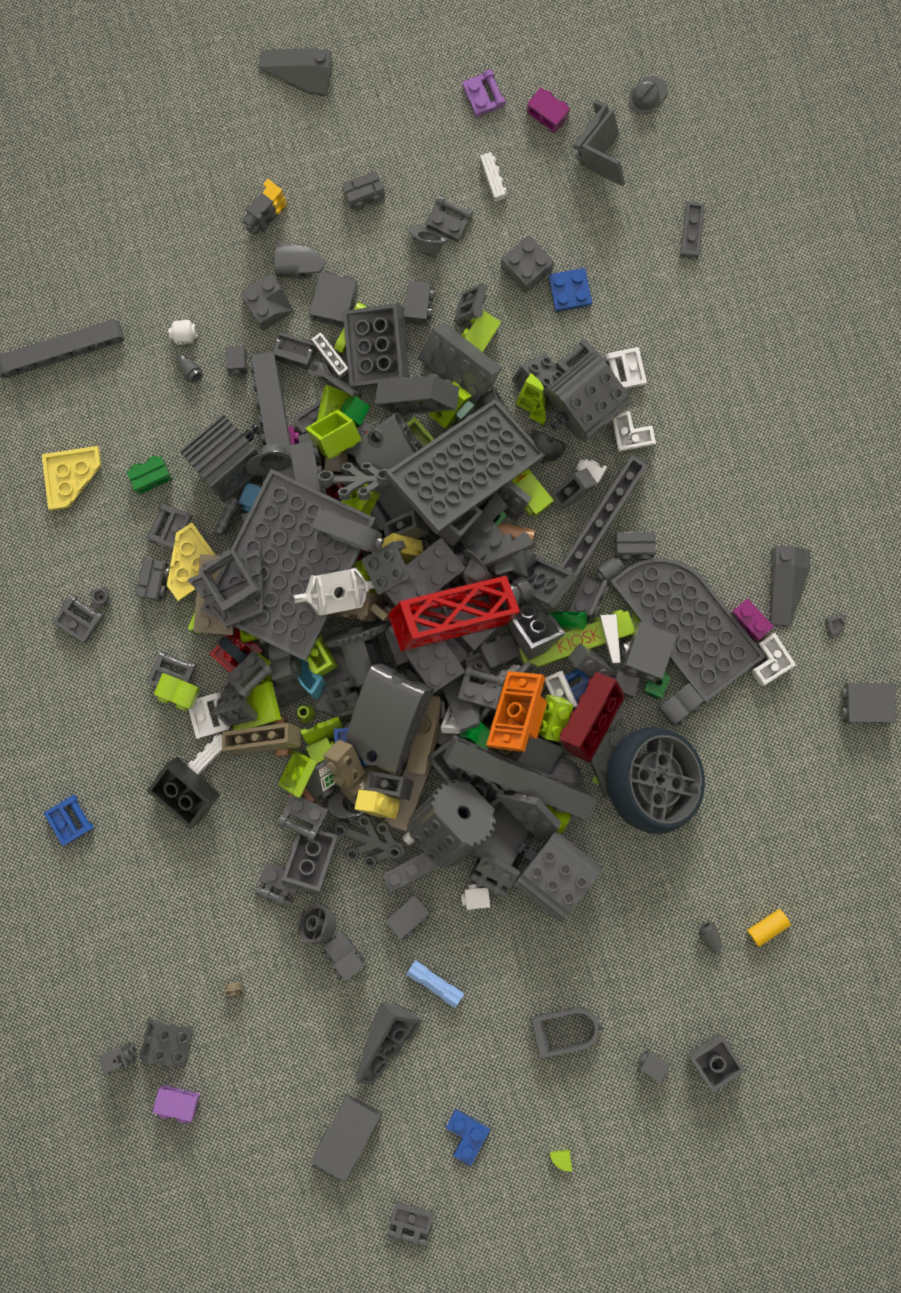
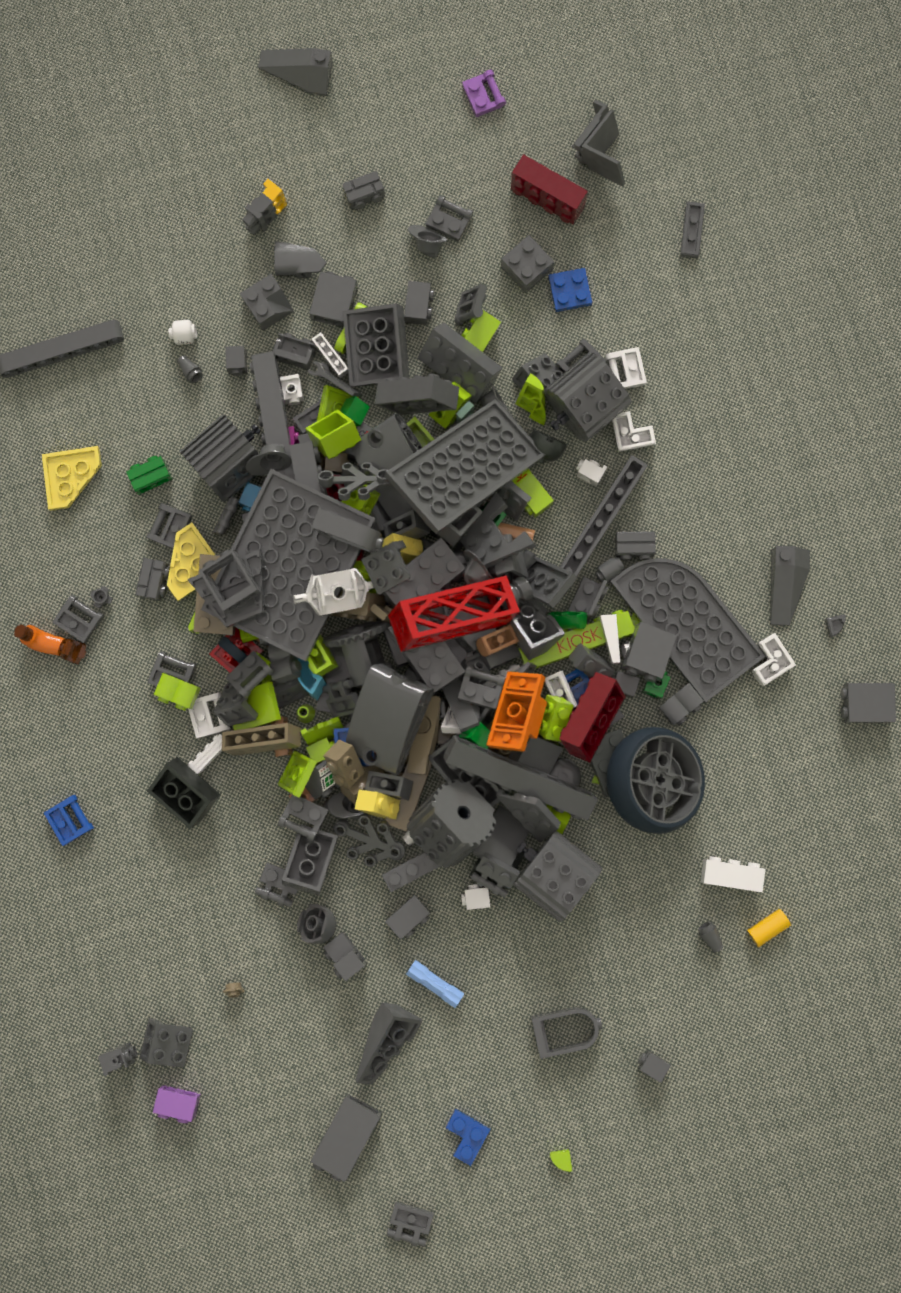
white piece [480,152,507,202] -> none
magenta brick [526,87,570,133] -> none
dark grey brick [551,468,597,510] -> none
dark grey piece [629,76,668,114] -> none
dark grey slope [686,1033,746,1093] -> none
magenta brick [731,598,774,642] -> none
none -> piece [14,624,87,664]
none -> white brick [280,374,304,405]
none -> medium nougat brick [476,624,519,657]
none -> dark red brick [511,154,588,225]
none -> white brick [701,856,765,892]

